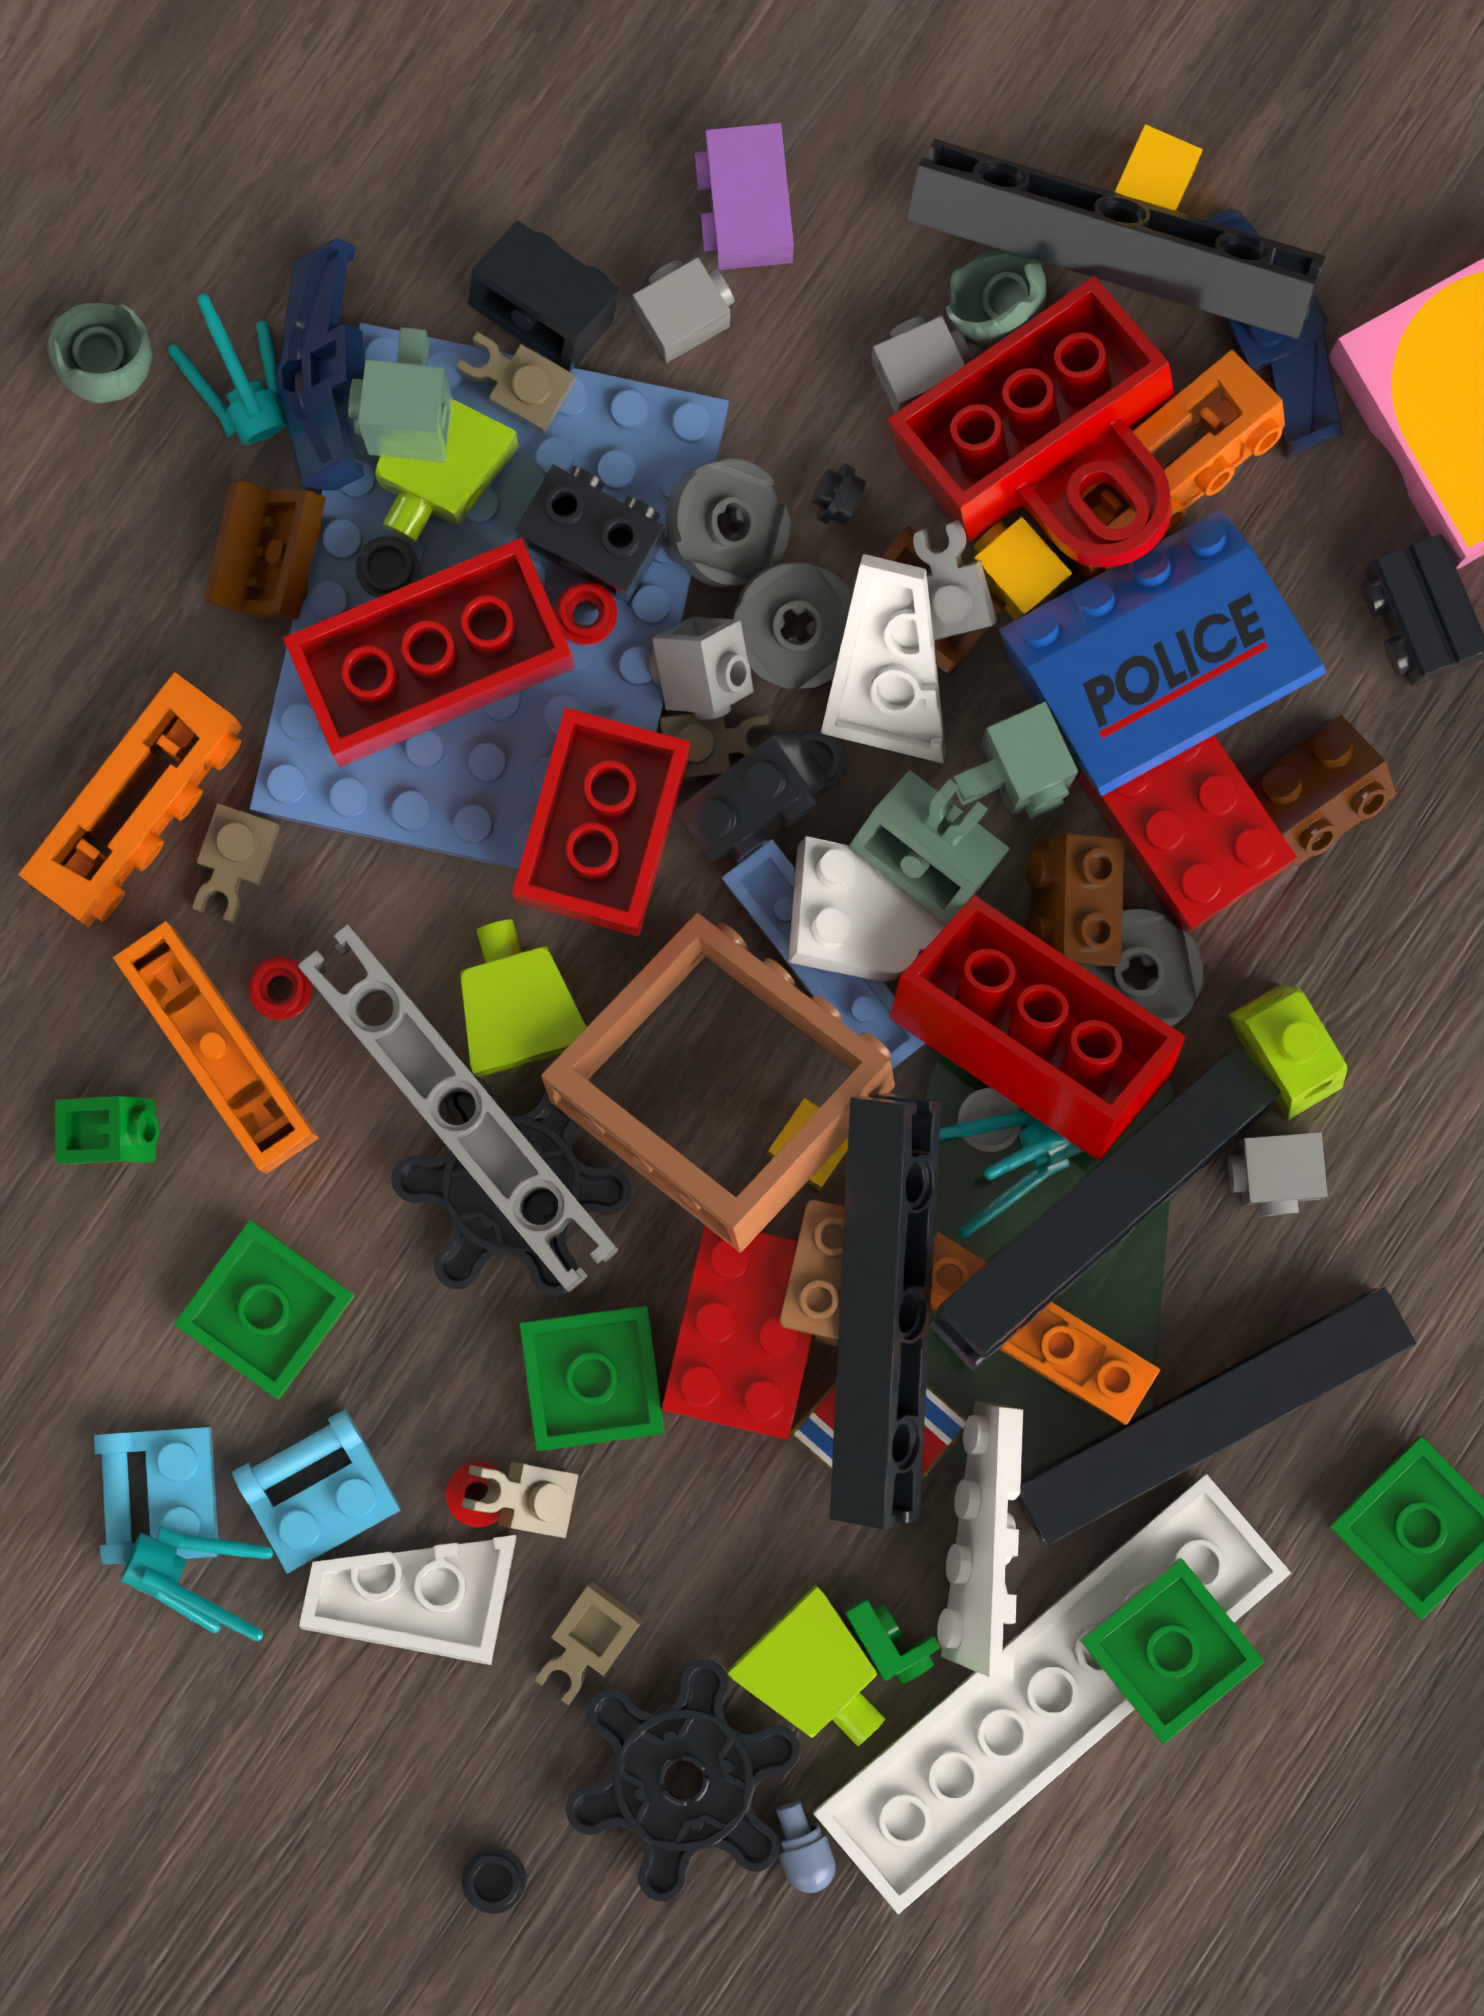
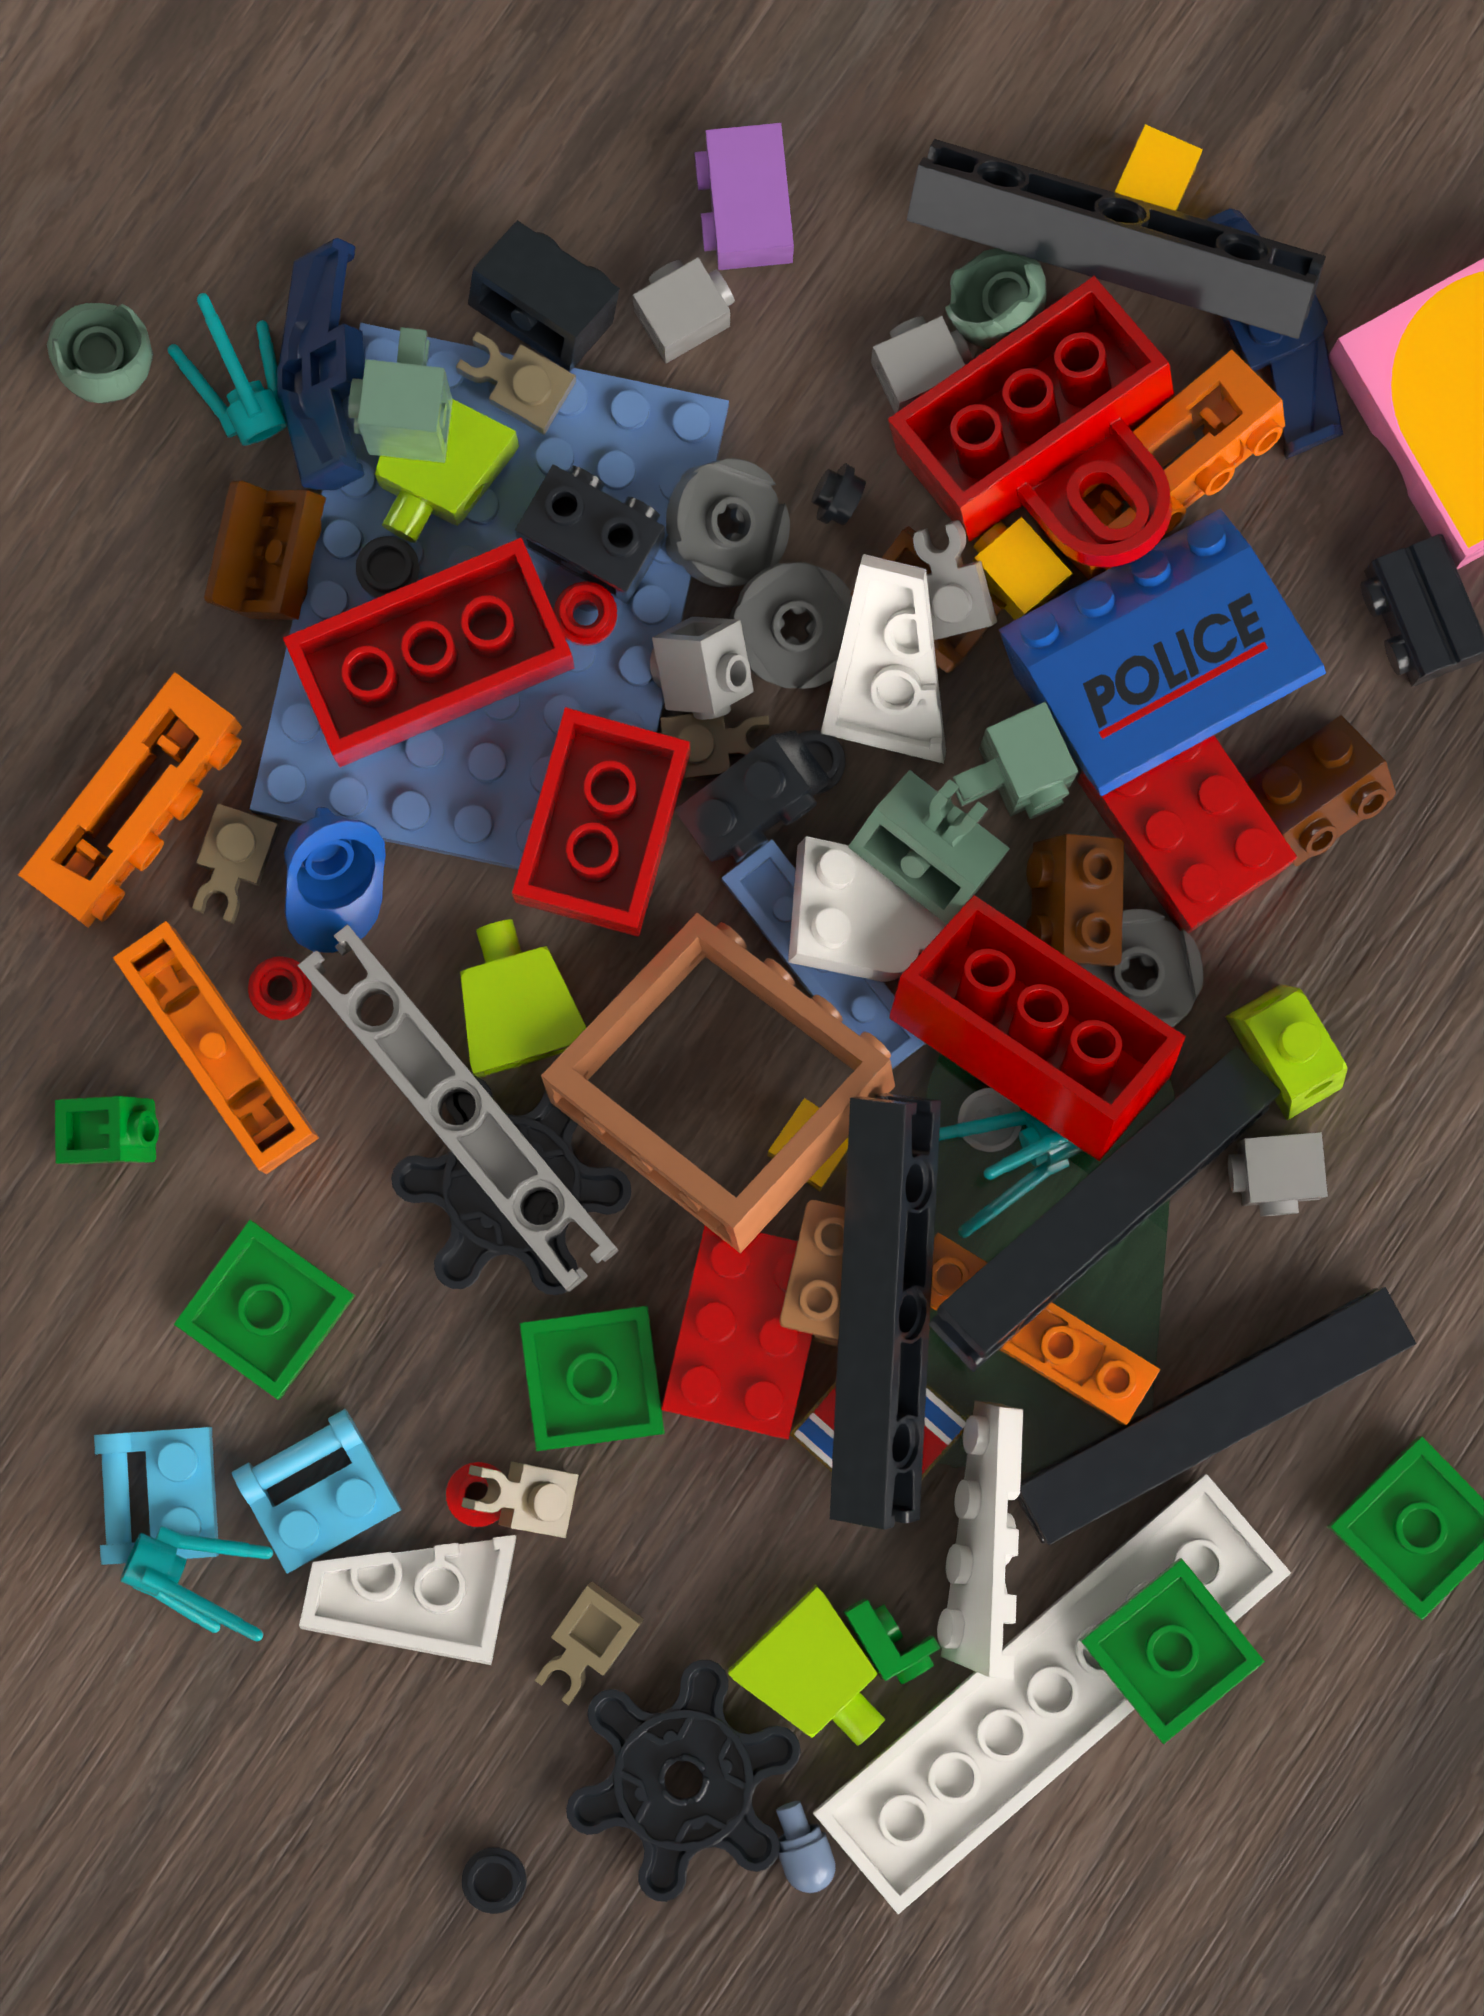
none -> blue piece [284,807,386,953]

